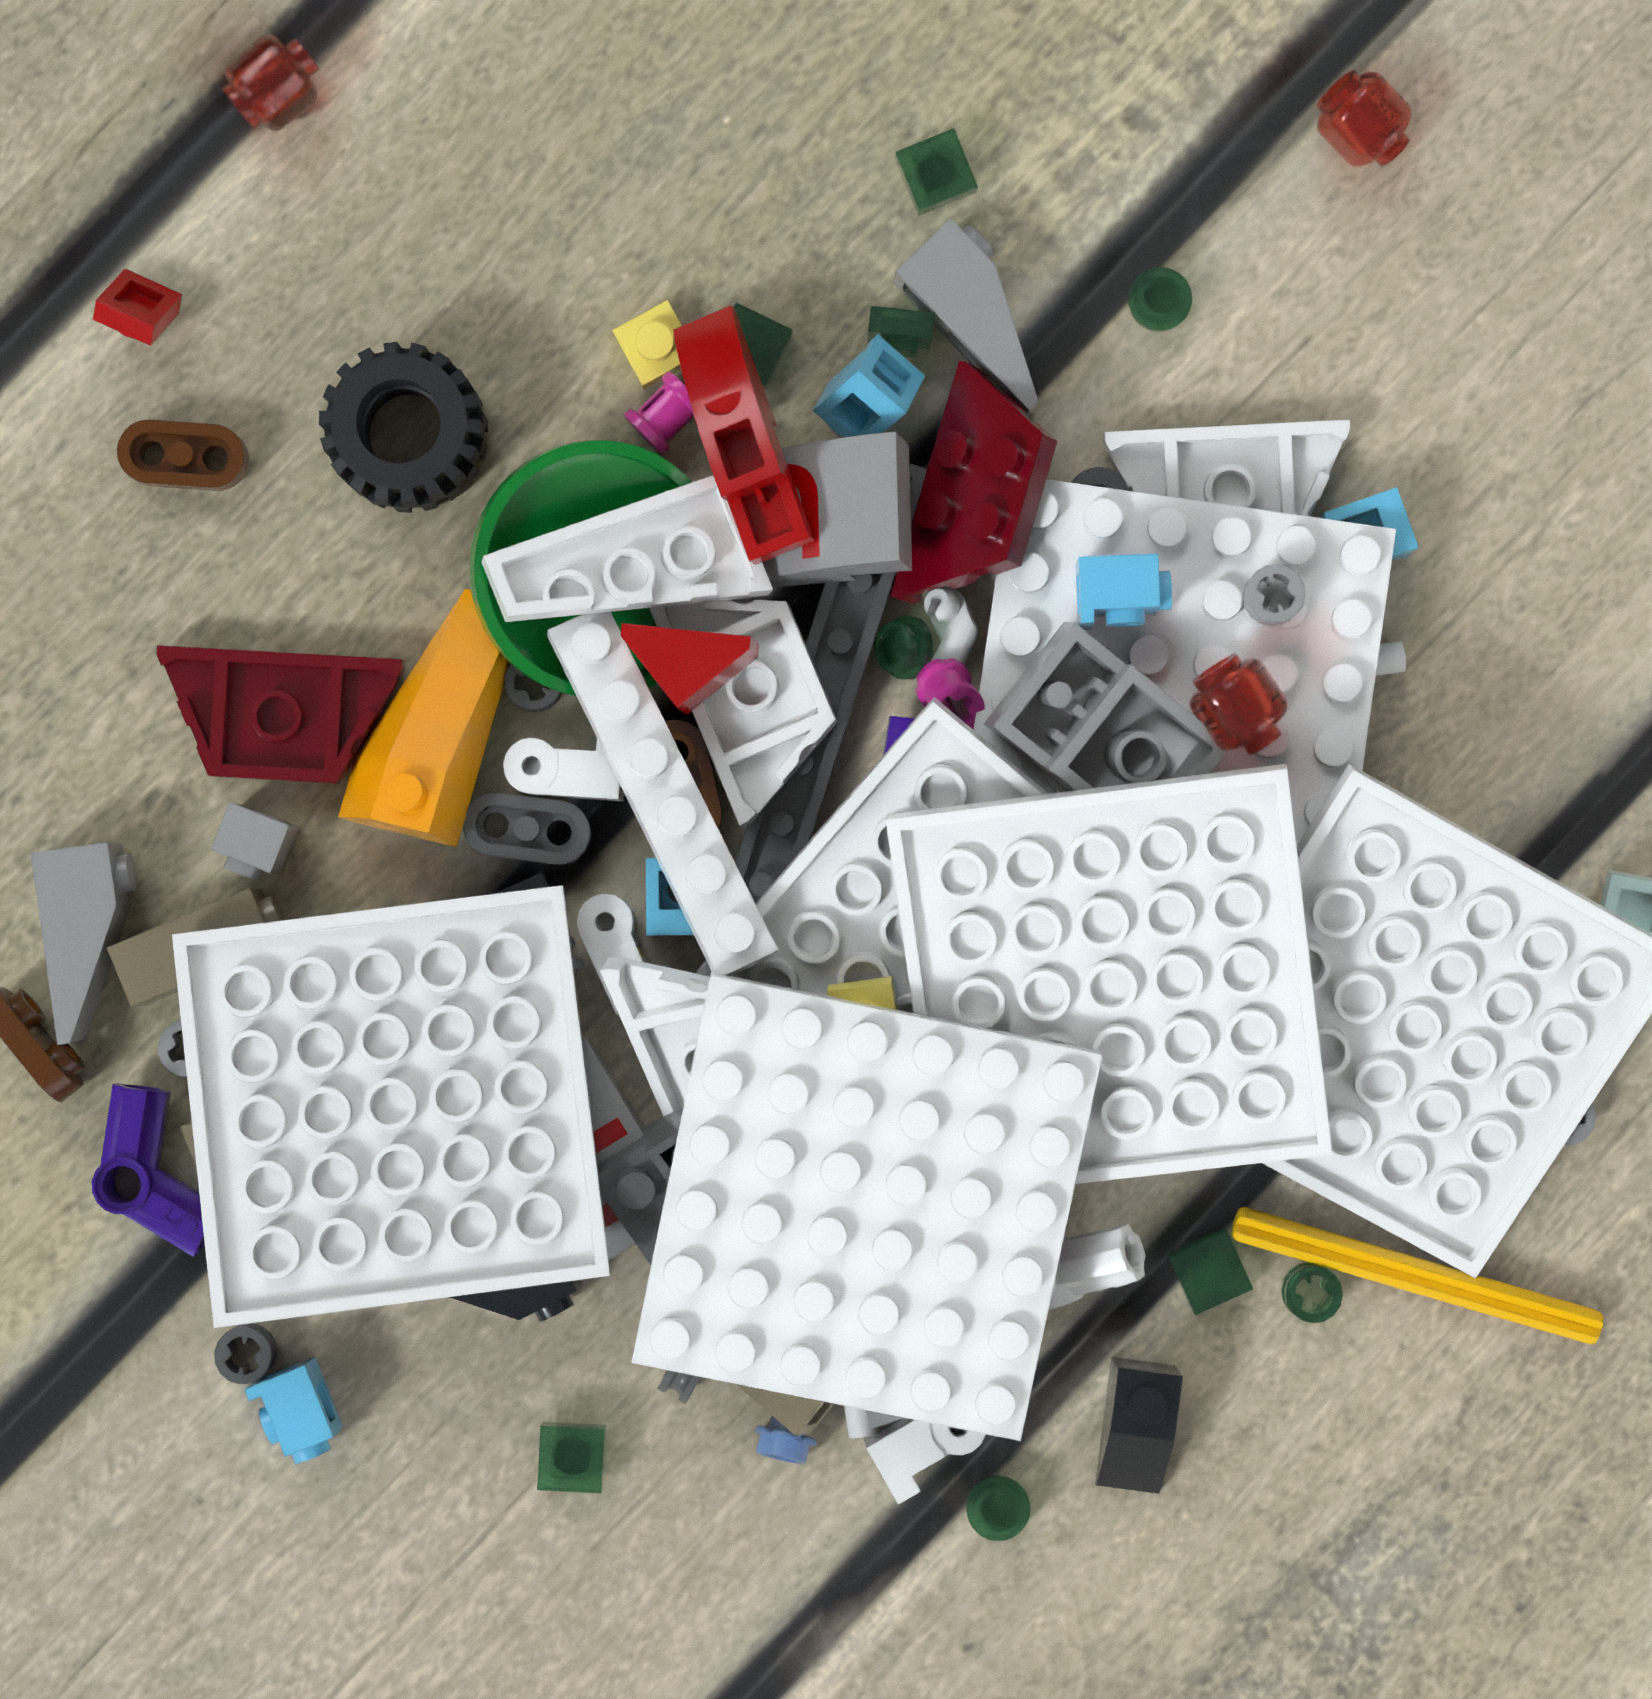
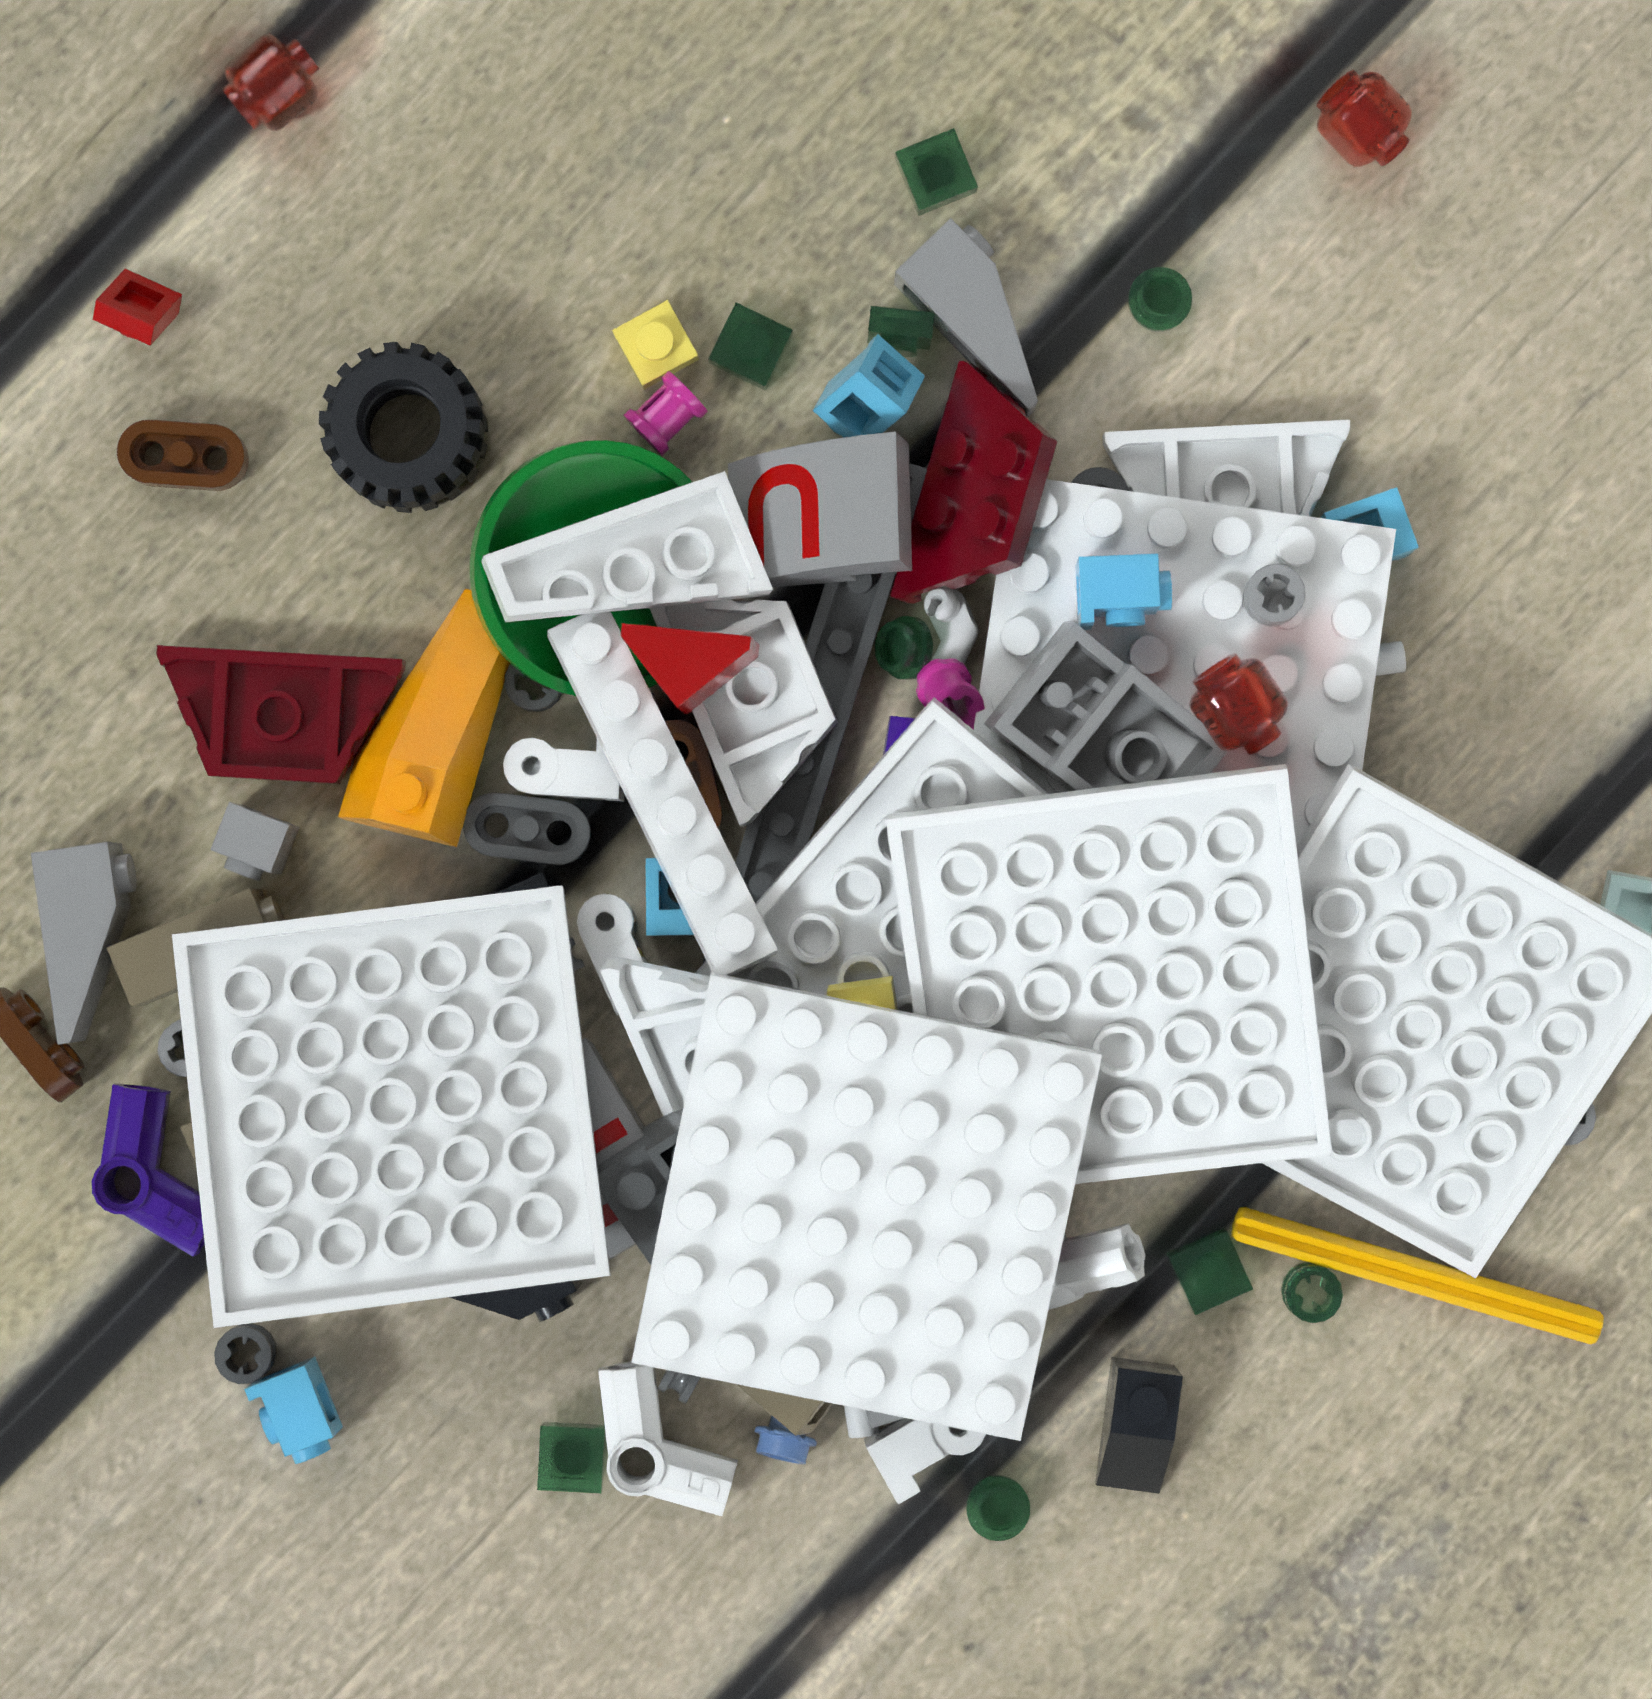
red slope [673,305,815,565] -> none
none -> white piece [598,1362,738,1516]

